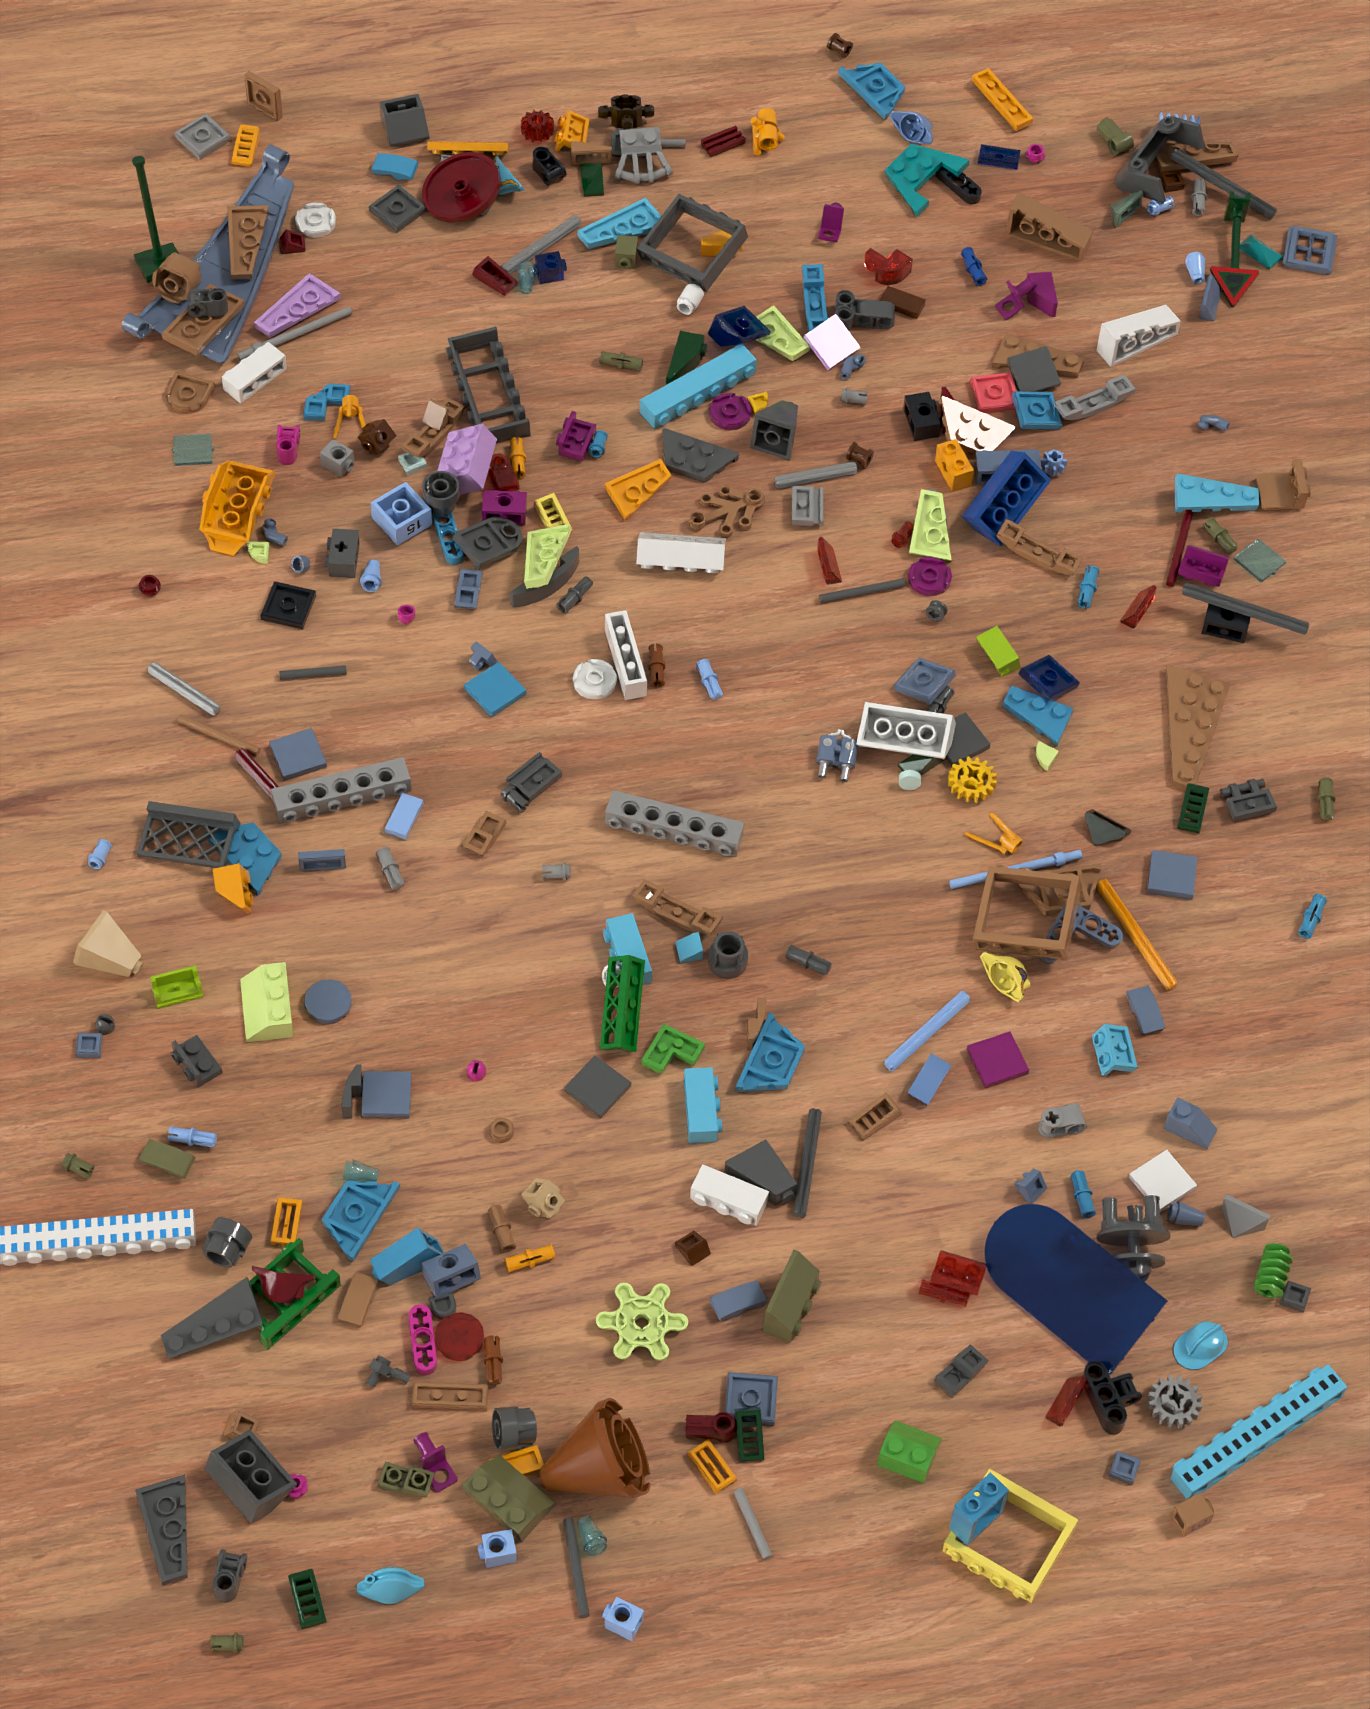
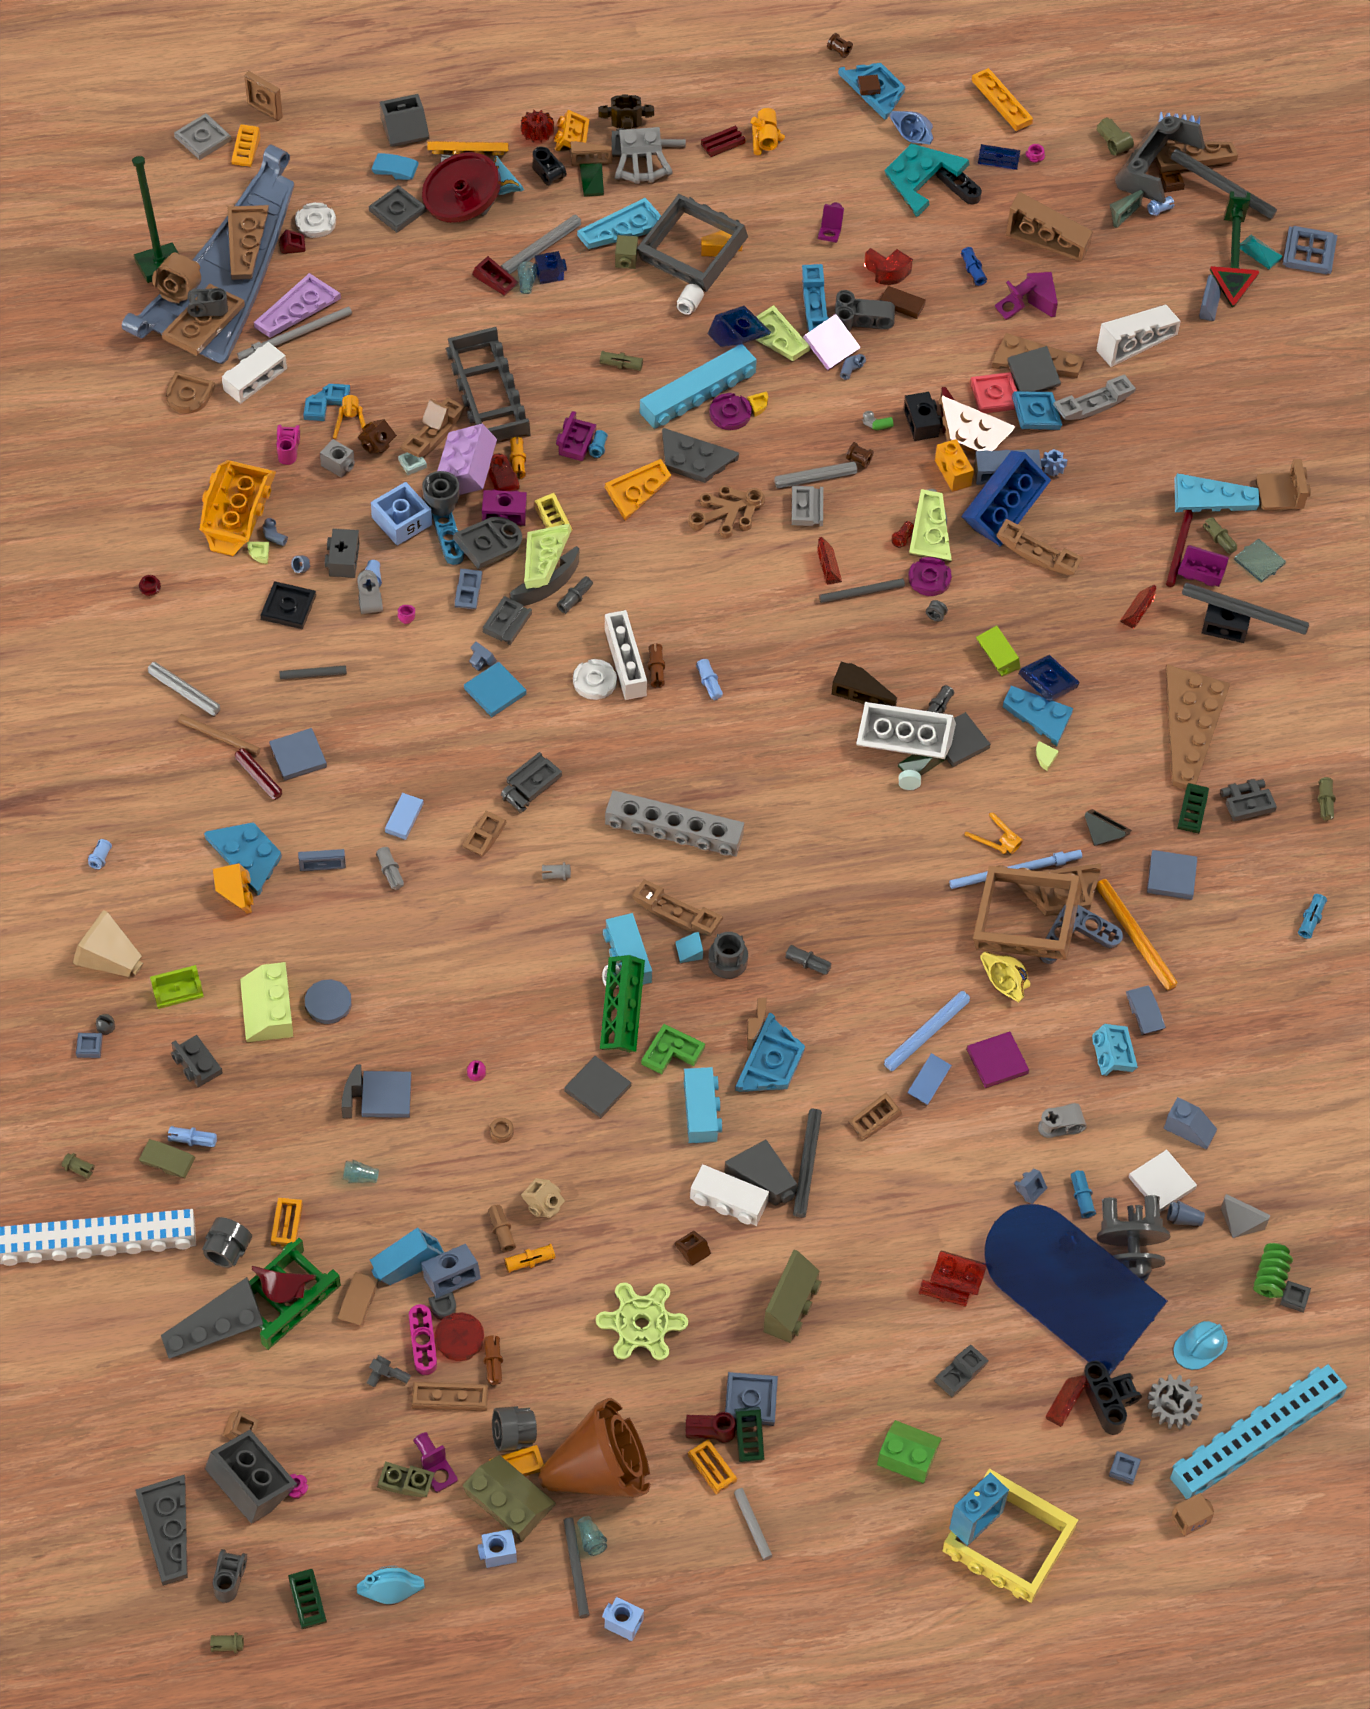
dark grey fence [136,801,241,868] -> none
clear light blue piece [172,434,214,466] -> none
light grey brick [271,757,411,823] -> none
dark azure wing [322,1181,400,1262] -> none
white slope [636,532,726,573] -> none
dark green slope [666,331,707,385] -> none
sand blue slope [709,1280,767,1321] -> none
dark grey slope [750,400,798,461] -> none
sand blue piece [816,729,858,782] -> none
light grey pin [841,387,868,405] -> none
sand blue tile [894,657,956,704] -> none
yellow gear [948,757,997,803] -> none
dark azure pin [1077,565,1100,609] -> none
light blue cone [1185,252,1205,284] -> none
light grey axle [1191,178,1207,216] -> none
sand blue arm [1198,415,1230,431] -> none
none -> light grey piece [357,570,383,614]
none -> dark grey plate [483,596,532,645]
none -> dark brown slope [831,661,897,707]
none -> reddish brown tile [857,75,881,96]
none -> arm [862,411,894,430]

